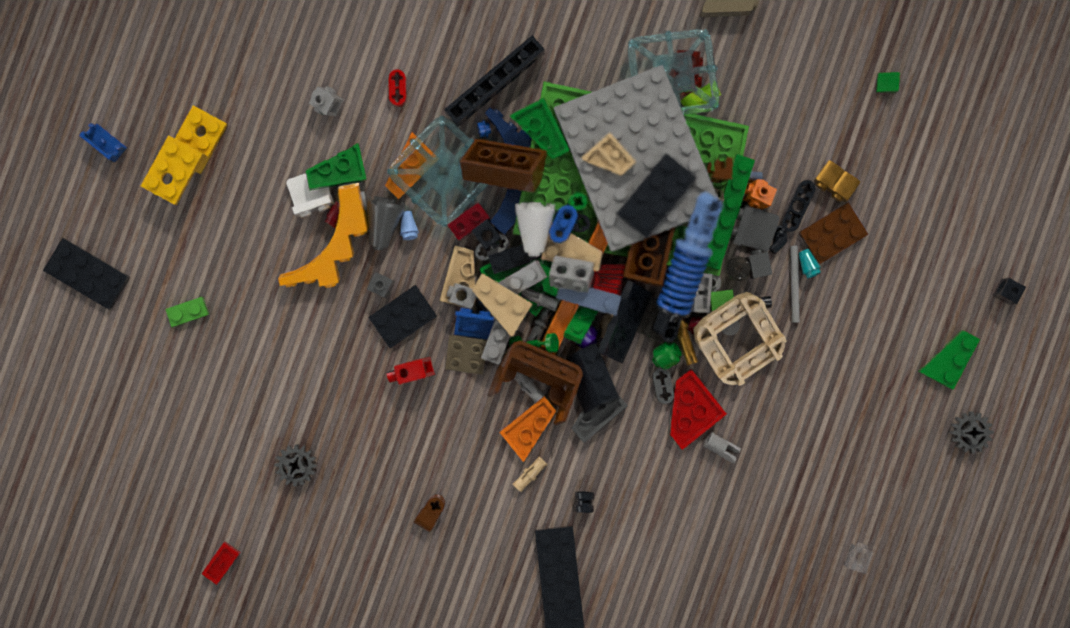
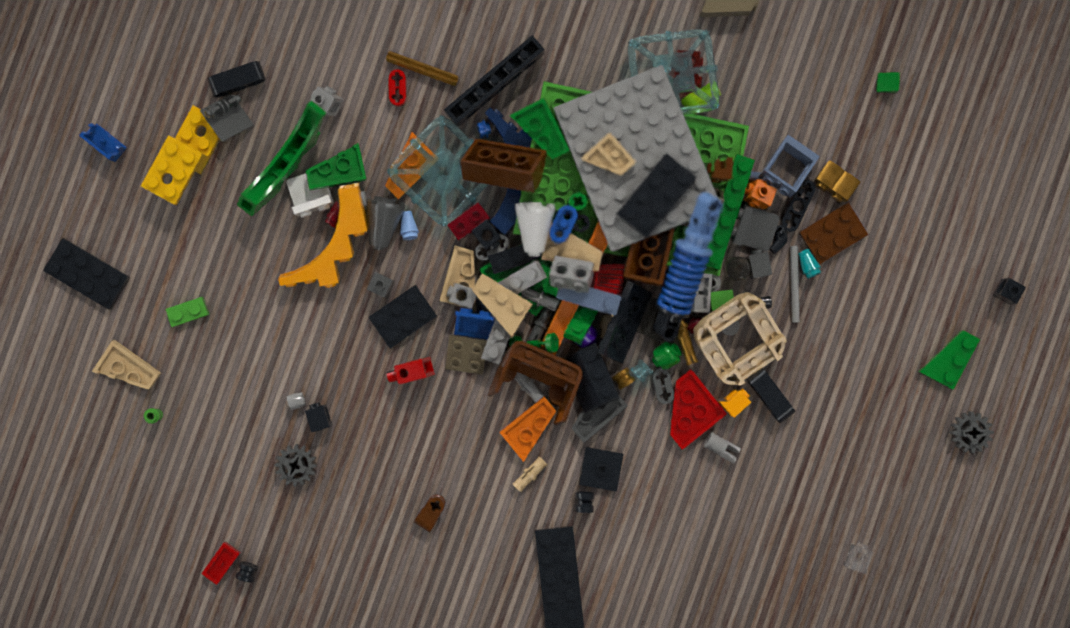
none -> tan wing [92,340,161,390]
none -> bright green pin [144,408,163,424]
none -> dark grey hinge [200,94,254,142]
none -> black beam [207,61,266,98]
none -> black wheel [235,561,259,583]
none -> green arch [237,101,327,217]
none -> light grey hose [287,392,306,410]
none -> black brick [305,402,333,433]
none -> pearl gold axle [386,51,459,86]
none -> black plate [579,447,624,492]
none -> pearl gold wheel [611,367,635,390]
none -> clear light blue wheel [629,359,654,383]
none -> light orange window [717,388,751,418]
none -> black beam [747,368,796,424]
none -> sand blue window [759,135,820,197]

